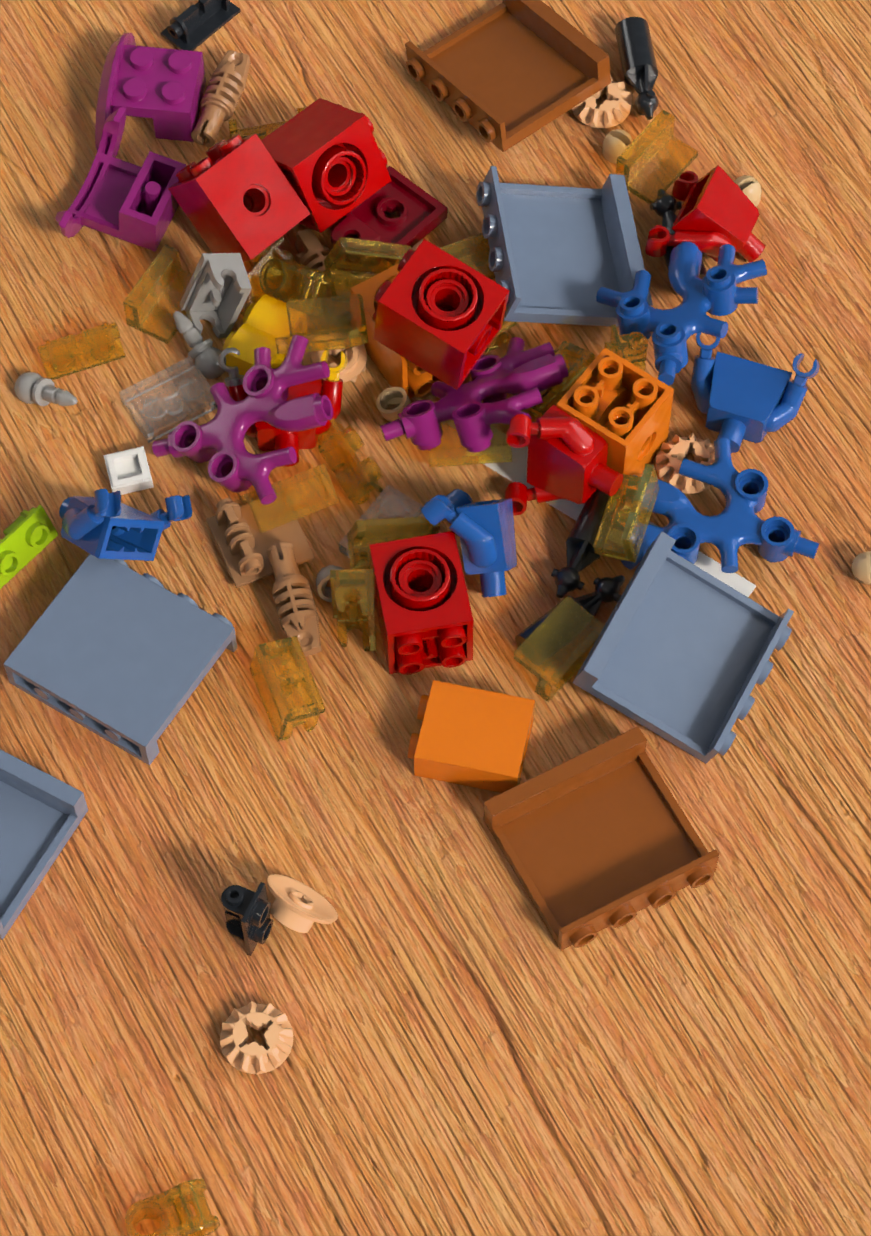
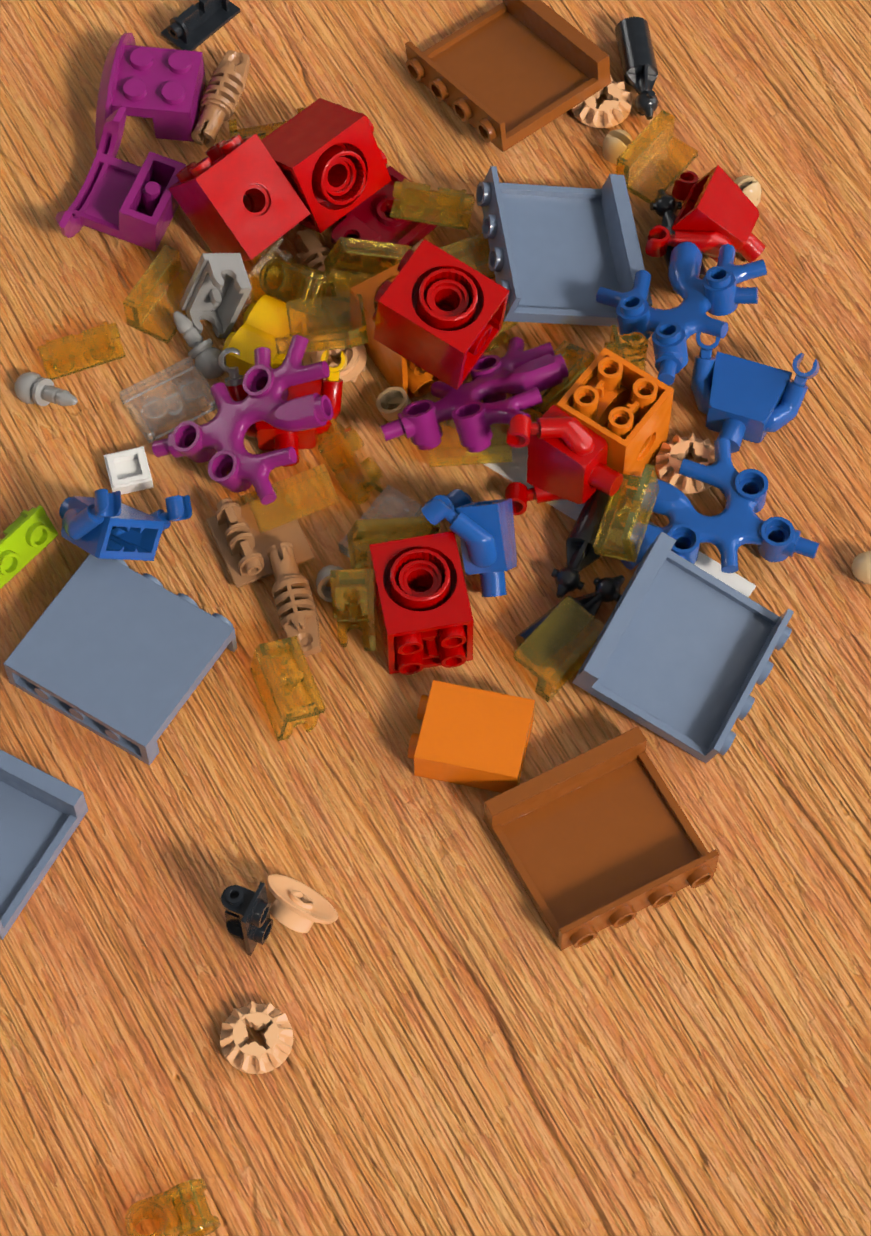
none -> clear yellow hinge [390,179,475,231]

